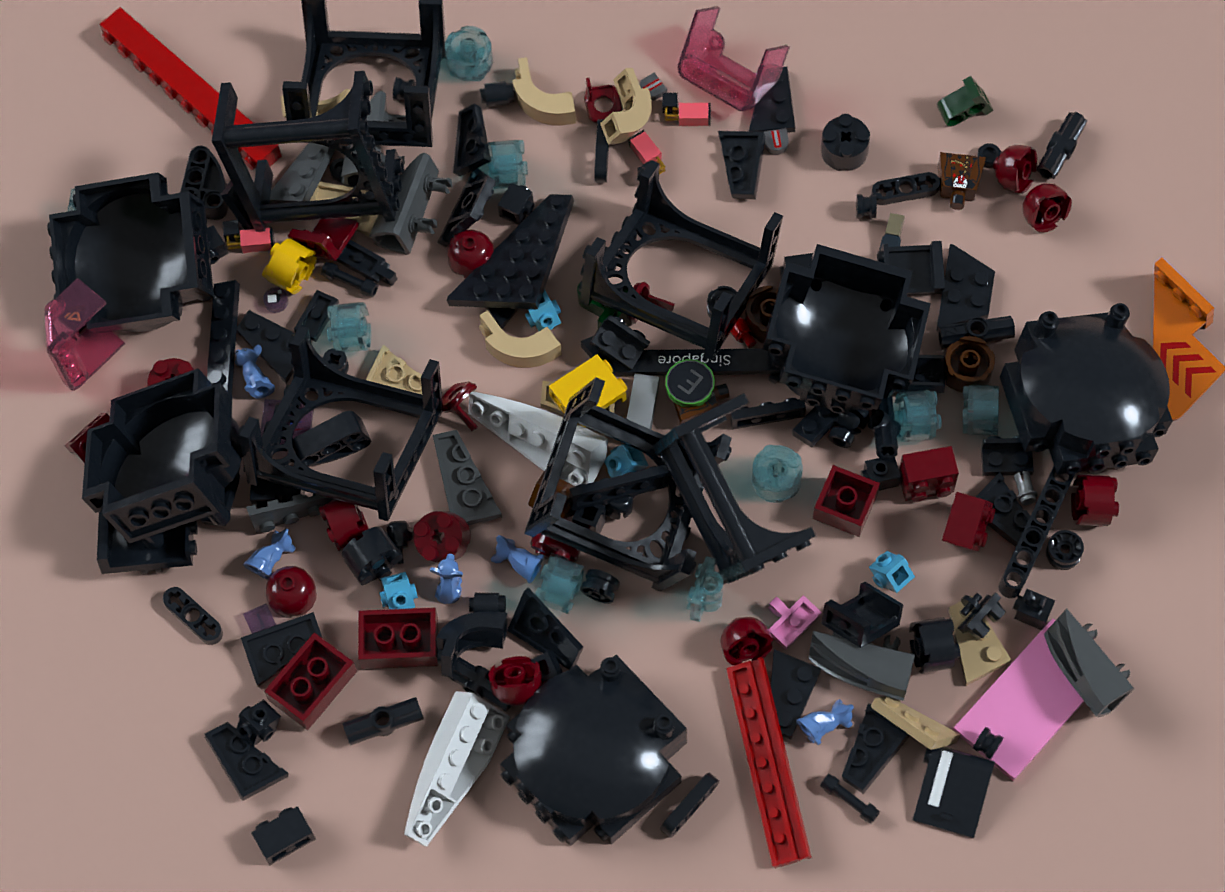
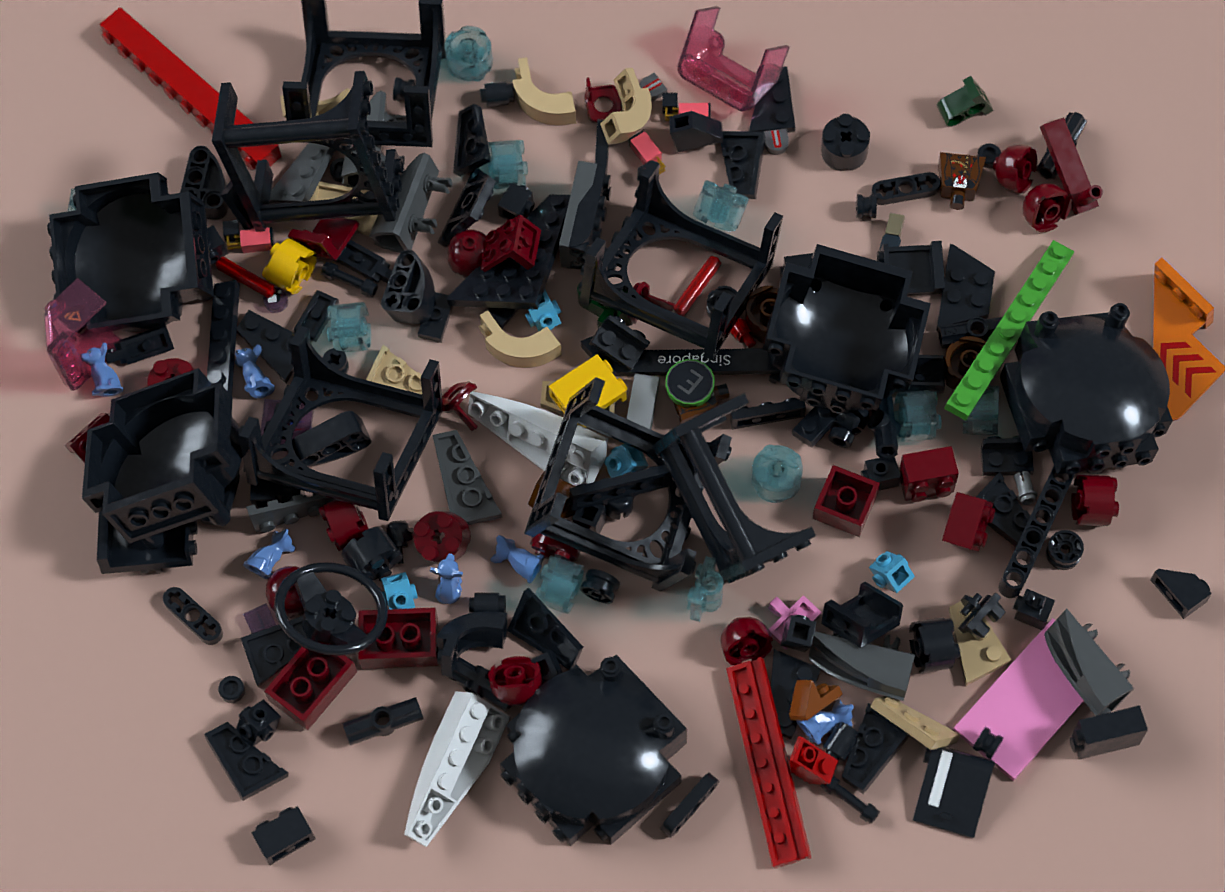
none -> medium blue animal [81,343,123,397]
none -> black hinge [105,325,174,365]
none -> red axle [216,257,276,298]
none -> black tile [218,676,245,703]
none -> black piece [274,562,388,656]
none -> black beam [381,249,435,324]
none -> black plate [418,292,453,343]
none -> dark red bracket [481,214,541,272]
none -> piece [559,161,611,270]
none -> black slope [669,111,724,152]
none -> red axle [673,255,722,316]
none -> clear light blue brick [693,180,749,231]
none -> black brick [780,615,817,652]
none -> dark orange slope [789,680,843,721]
none -> red slope [789,737,838,784]
none -> black brick [822,722,858,761]
none -> bright green plate [944,240,1075,421]
none -> dark red piece [1040,117,1103,215]
none -> black brick [1070,705,1148,760]
none -> black slope [1151,569,1212,619]

